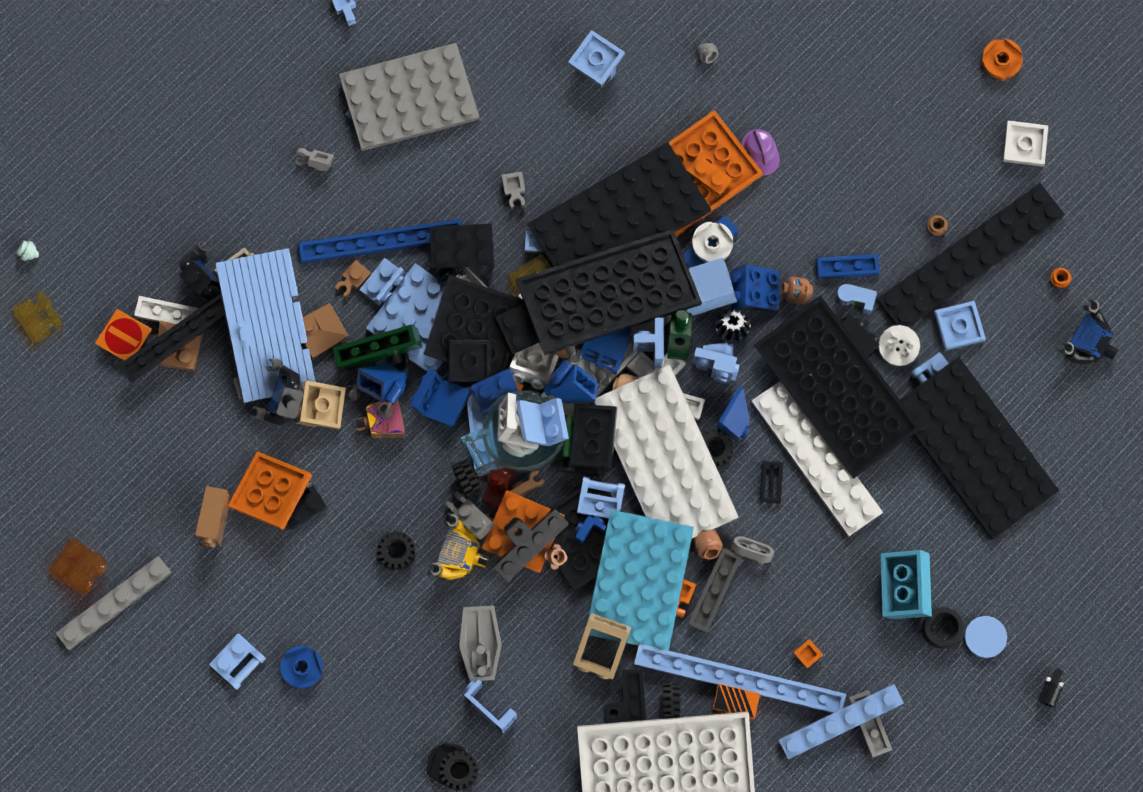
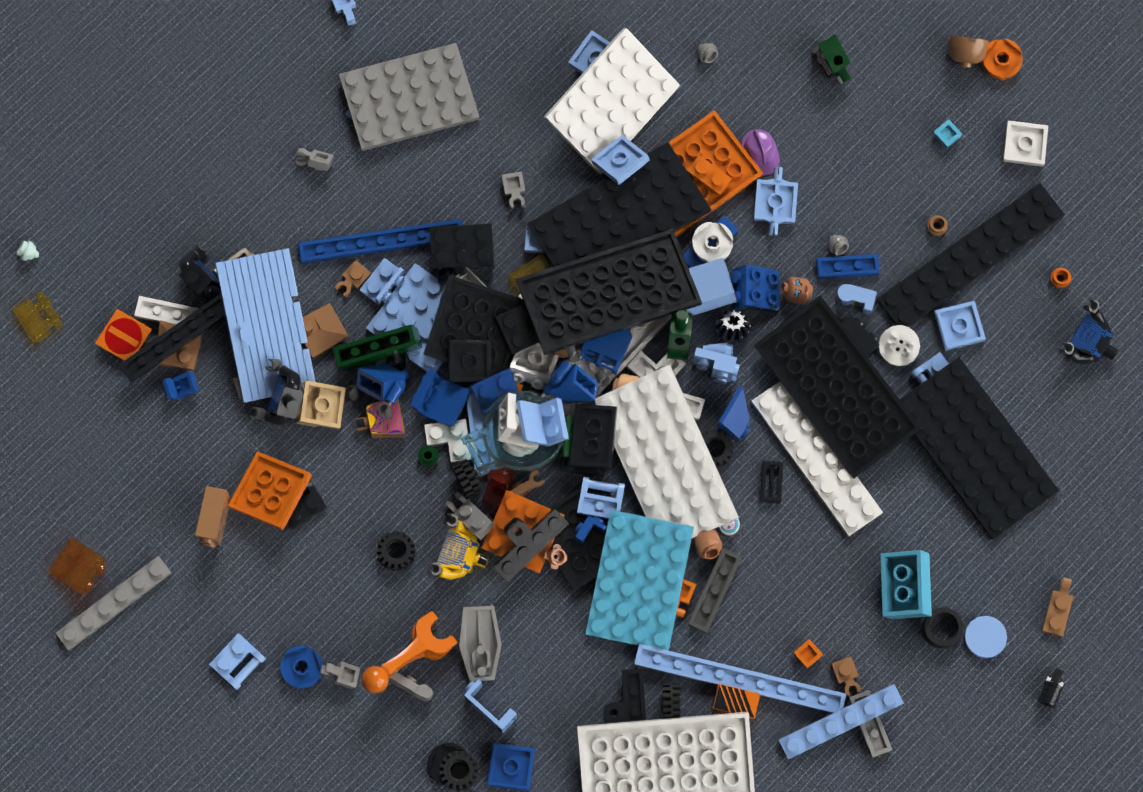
tan window [573,613,632,680] -> none
light blue bracket [633,318,664,368] -> none
light grey plate [732,536,774,564] -> none
none -> blue bracket [162,371,199,400]
none -> light grey plate [320,662,360,689]
none -> orange piece [361,611,458,694]
none -> light grey hinge [380,665,433,702]
none -> dark green plate [418,446,439,467]
none -> white plate [424,419,472,464]
none -> blue plate [487,743,535,792]
none -> white plate [544,28,680,174]
none -> light blue plate [591,135,650,185]
none -> tile [718,518,740,536]
none -> light blue plate [754,167,798,236]
none -> dark green torso [811,34,851,84]
none -> light grey plate [828,235,849,256]
none -> medium nougat plate [831,657,861,697]
none -> medium azure plate [933,119,962,149]
none -> medium nougat cylinder [948,36,989,68]
none -> medium nougat plate [1041,577,1073,637]

